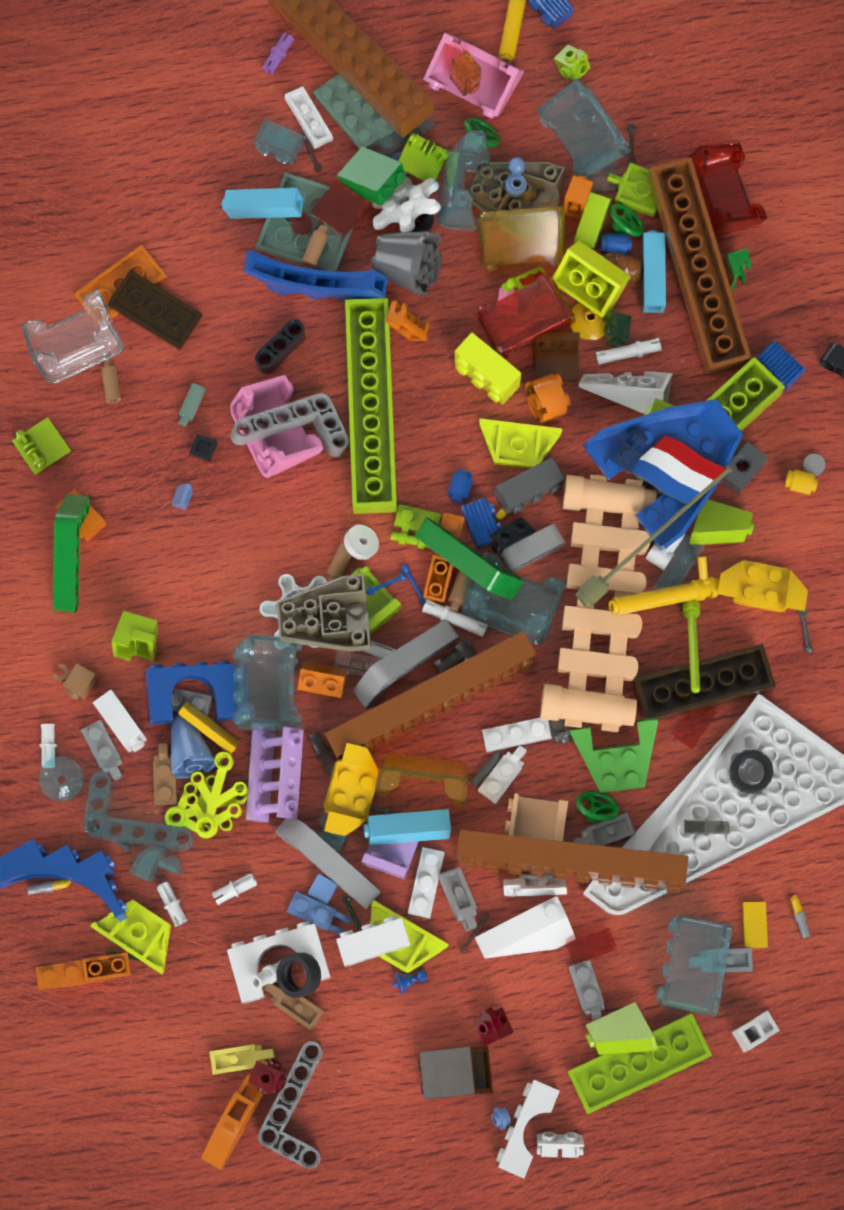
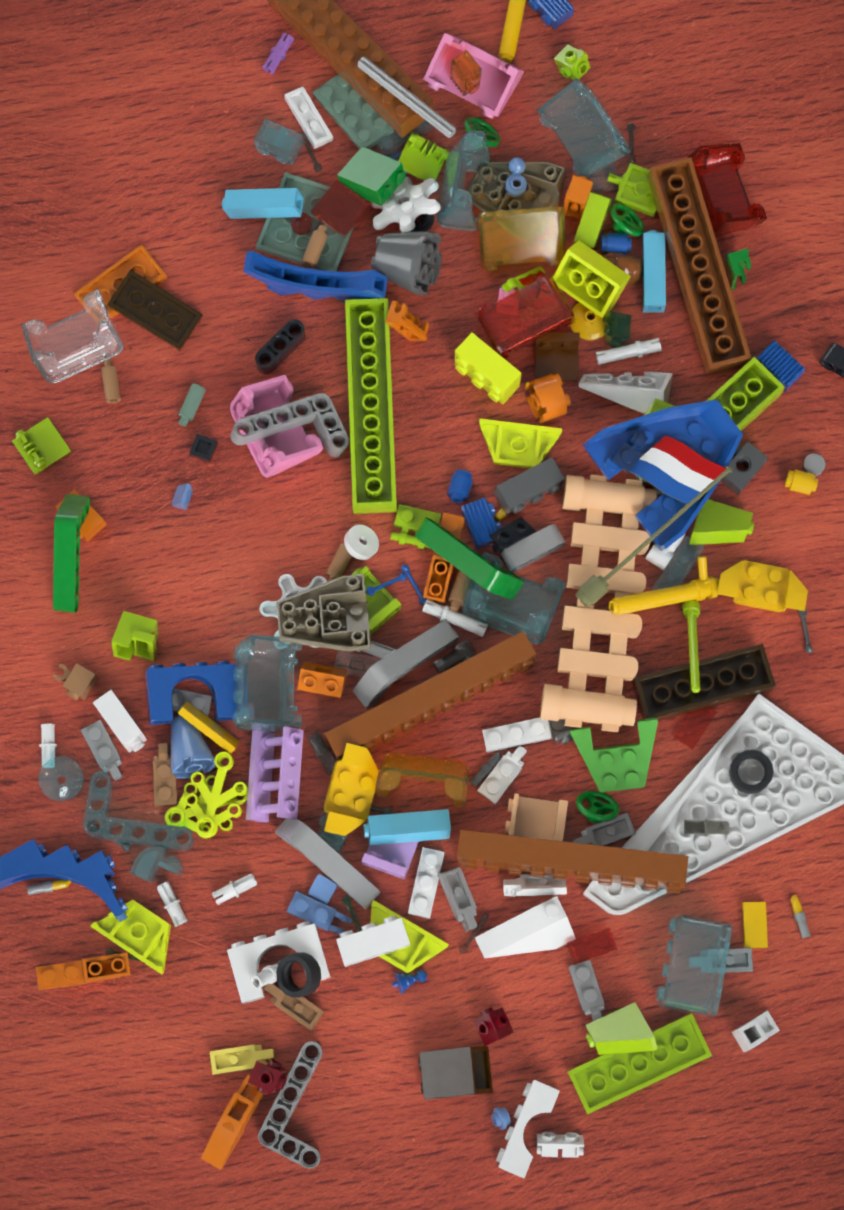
none -> light grey axle [357,56,456,138]

